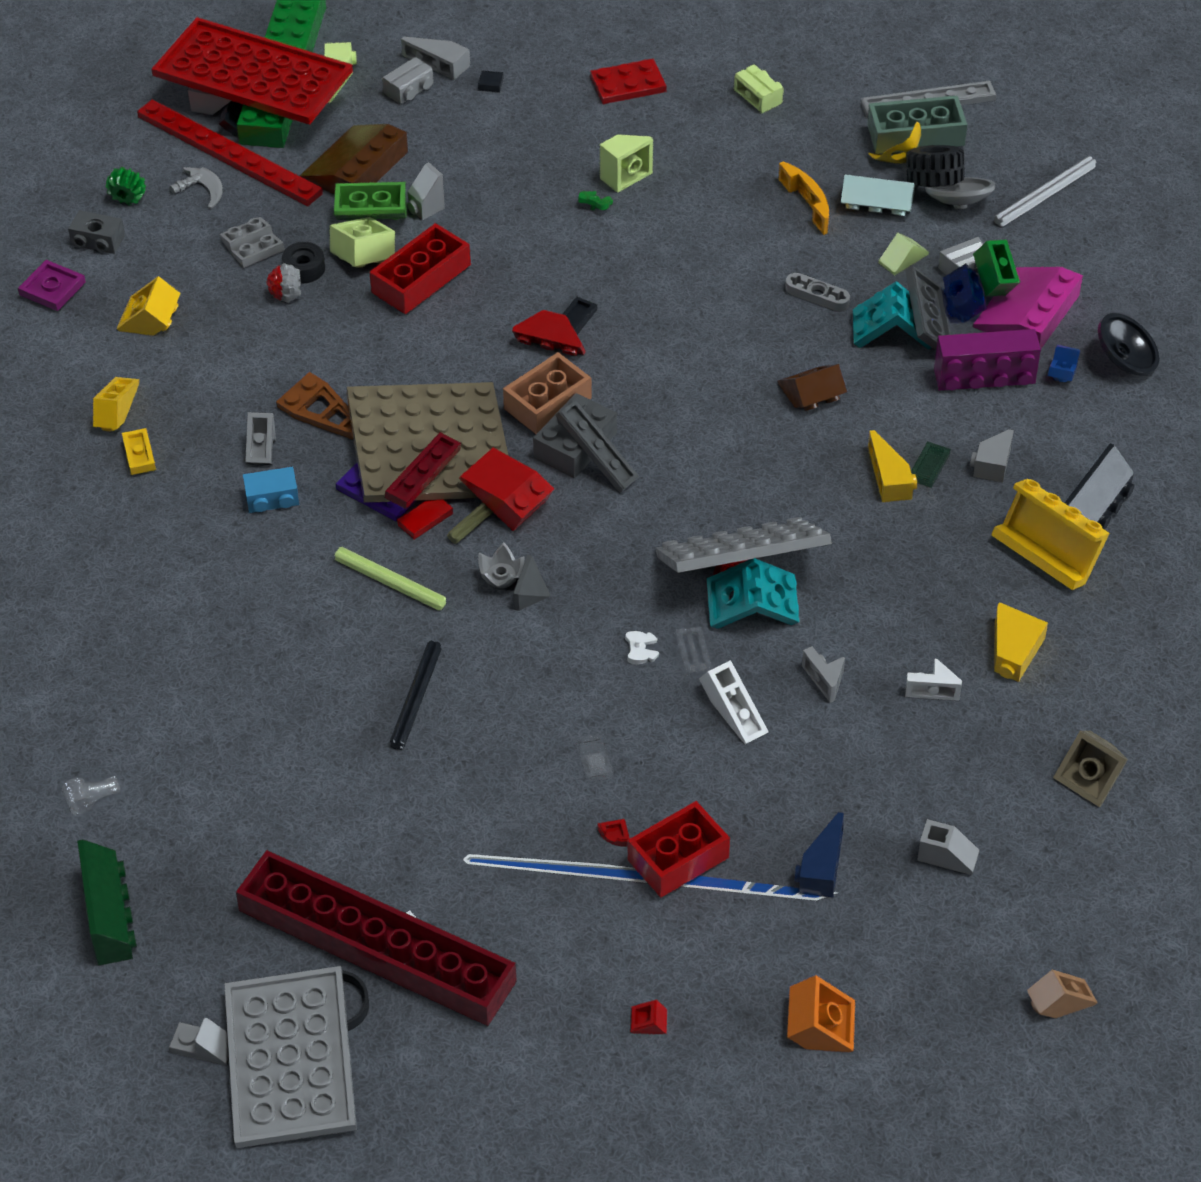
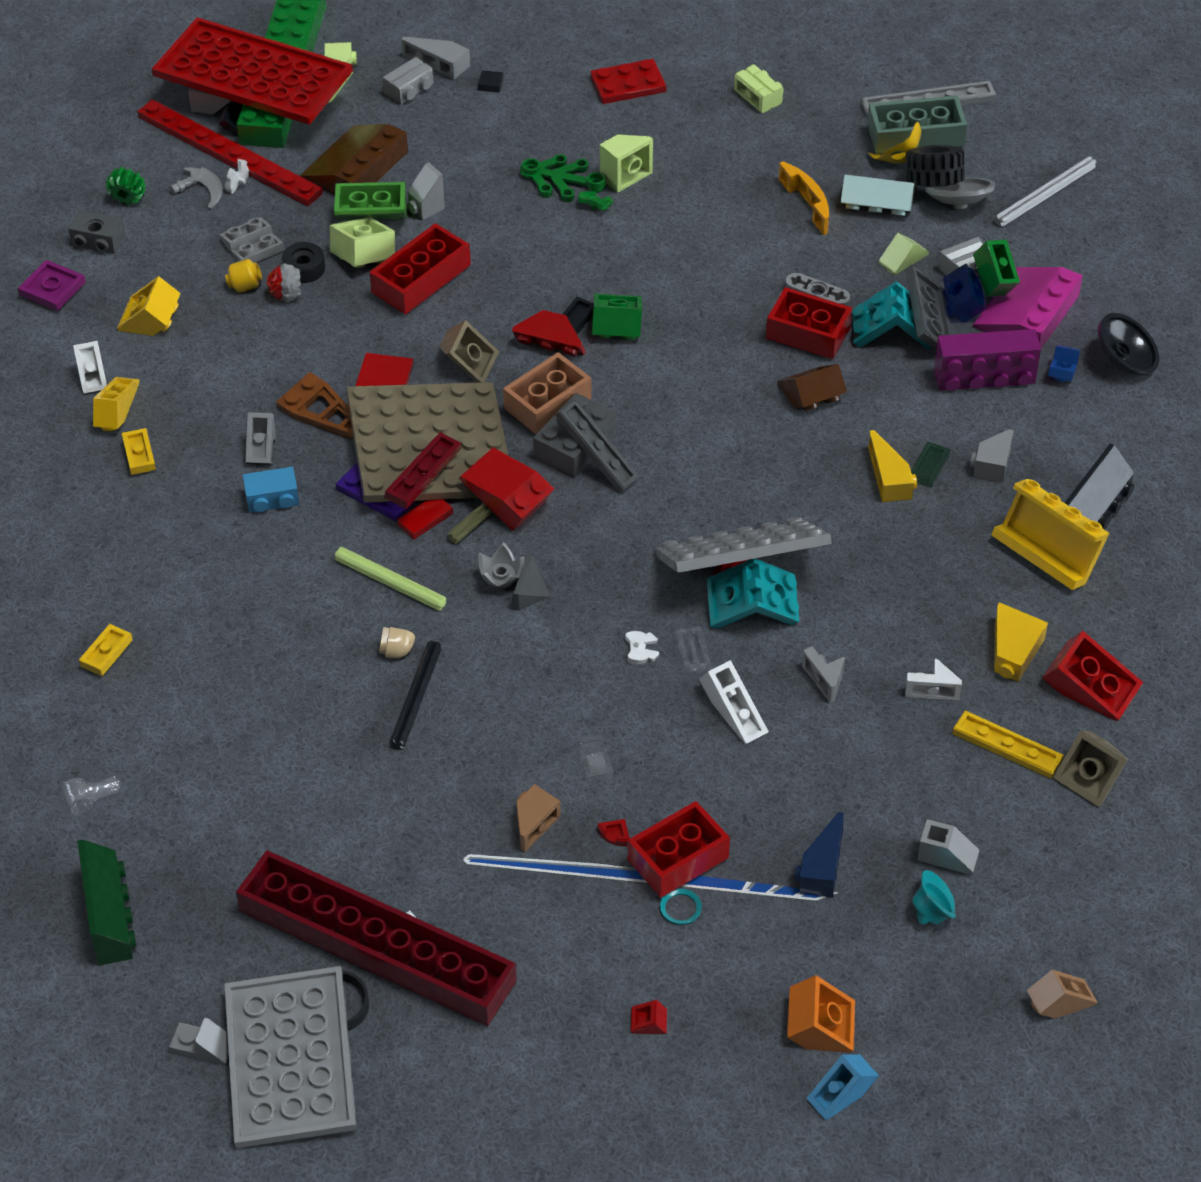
none -> white slope [73,341,107,394]
none -> yellow plate [79,624,133,676]
none -> white piece [225,159,249,194]
none -> yellow head [225,259,262,293]
none -> red tile [355,353,414,386]
none -> tan piece [379,627,415,659]
none -> dark tan slope [439,320,499,383]
none -> medium nougat slope [516,784,561,852]
none -> green plant [520,154,606,202]
none -> green slope [592,293,642,340]
none -> teal piece [660,889,702,925]
none -> red brick [766,287,853,359]
none -> dark azure slope [807,1055,879,1120]
none -> teal piece [912,870,956,925]
none -> yellow tile [952,710,1064,779]
none -> red slope [1042,630,1143,721]

